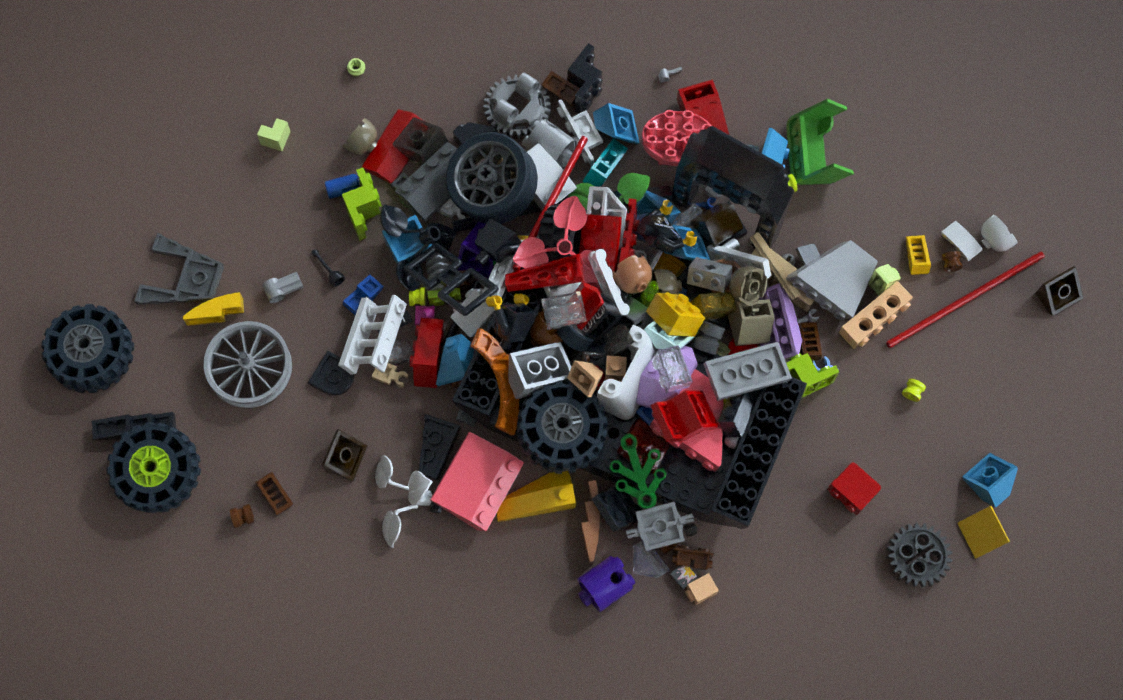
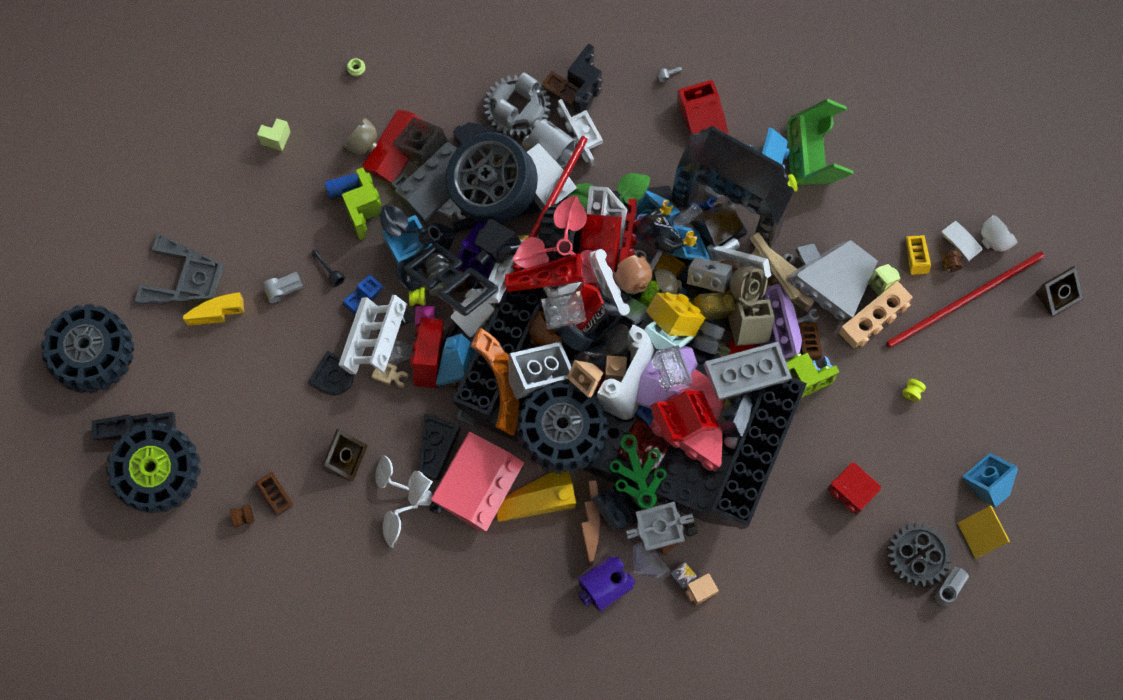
light grey wheel [204,321,292,408] -> none
lime plate [427,288,461,306] -> none
black torso [486,294,538,350] -> none
teal slope [582,138,628,187] -> none
dark azure slope [593,103,640,144] -> none
coral bracket [642,110,712,166] -> none
reddish brown hinge [672,545,714,570] -> none
none -> light grey piece [935,566,969,607]

